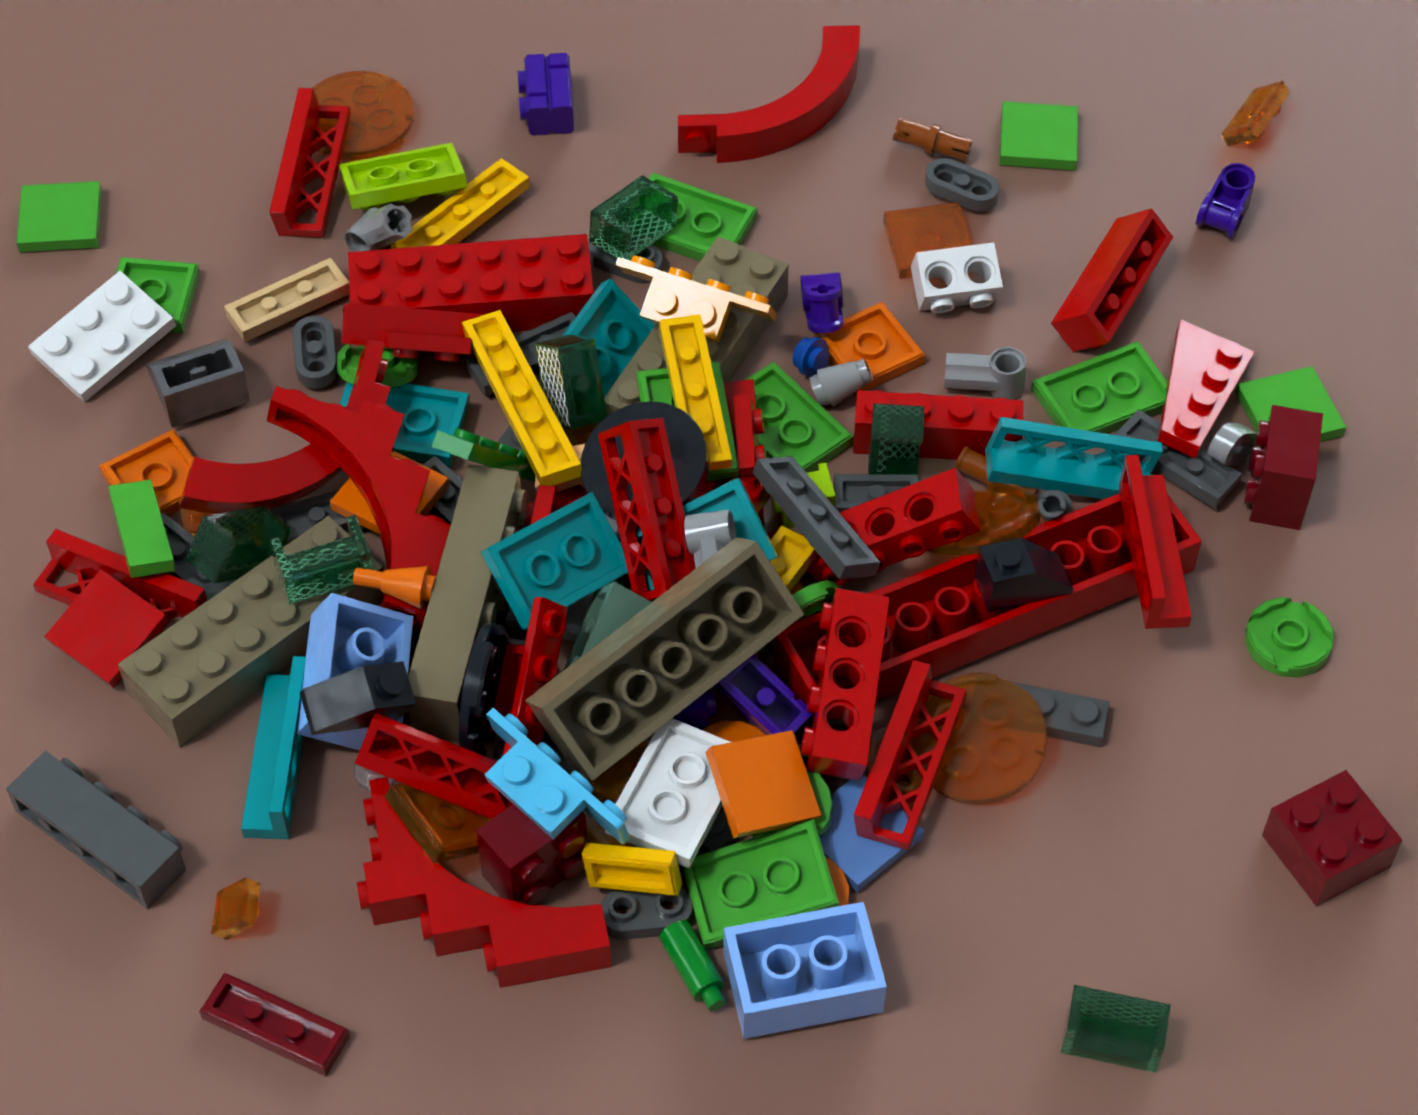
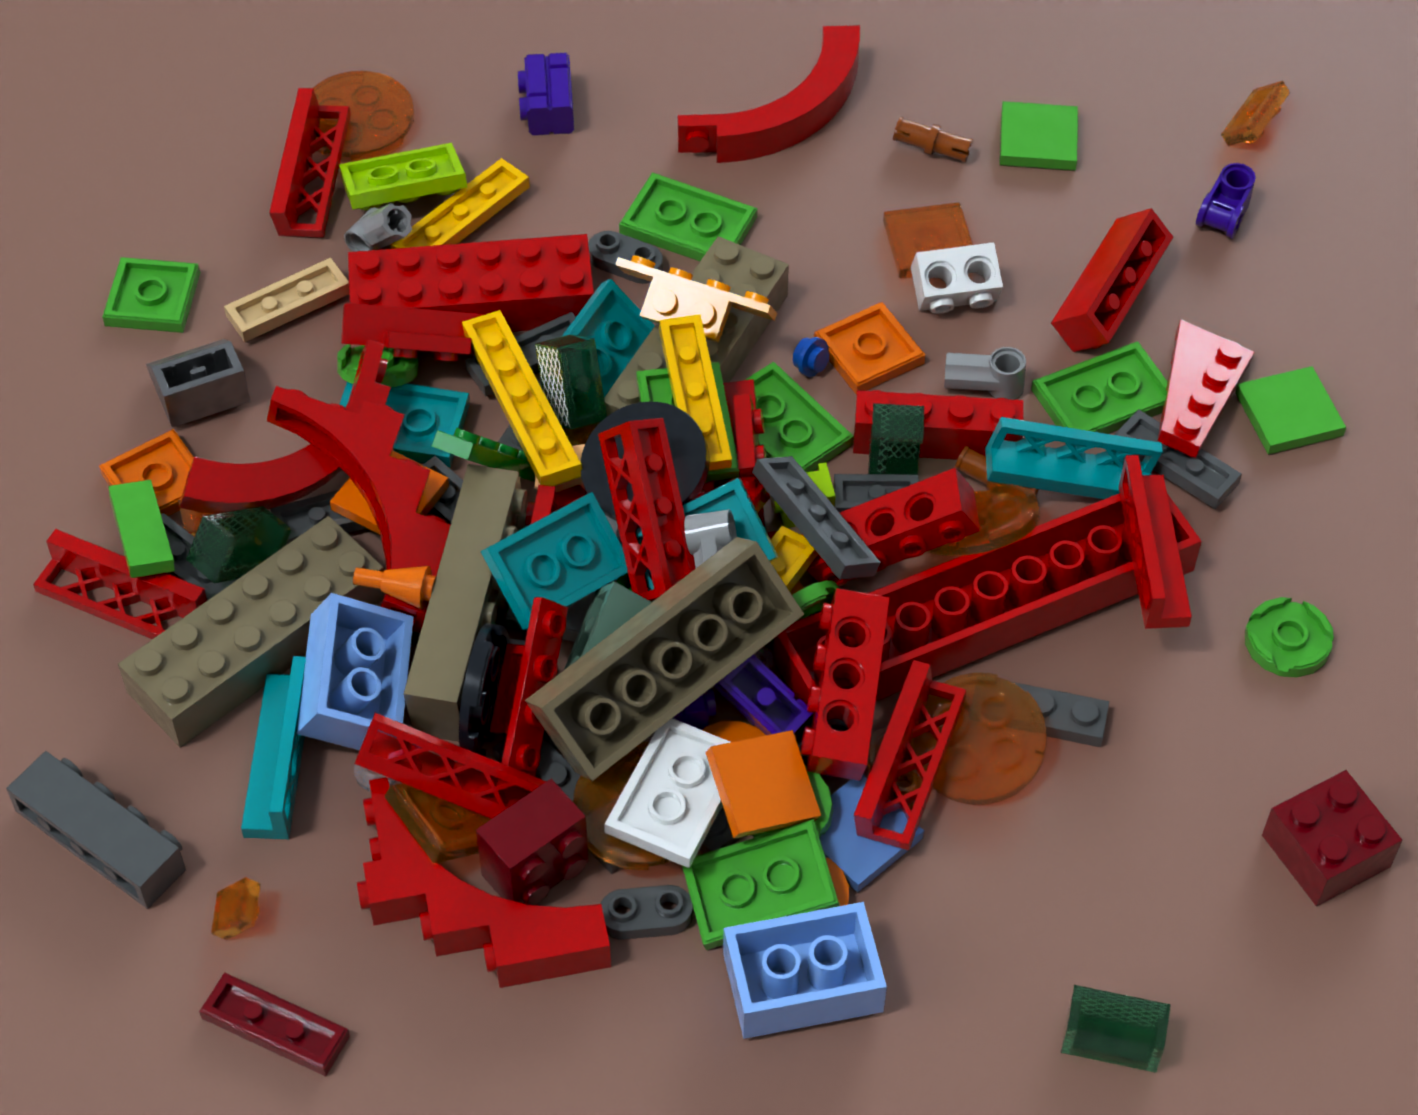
bright green tile [17,181,102,252] -> none
white plate [28,271,176,403] -> none
red tile [44,569,169,688] -> none
clear green panel [270,515,373,604] -> none
dark grey plate [293,316,338,388] -> none
black slope [300,661,416,735] -> none
medium azure bracket [485,708,630,844] -> none
yellow tile [581,842,682,896] -> none
clear green panel [589,175,678,260] -> none
green cylinder [659,920,726,1011] -> none
dark purple piece [800,272,844,333] -> none
light grey cone [809,358,874,407] -> none
dark grey plate [925,158,999,211] -> none
black slope [974,538,1073,612] -> none
dark grey axle [1038,490,1072,522] -> none
light grey beam [1207,423,1257,466] -> none
dark red brick [1244,405,1323,530] -> none

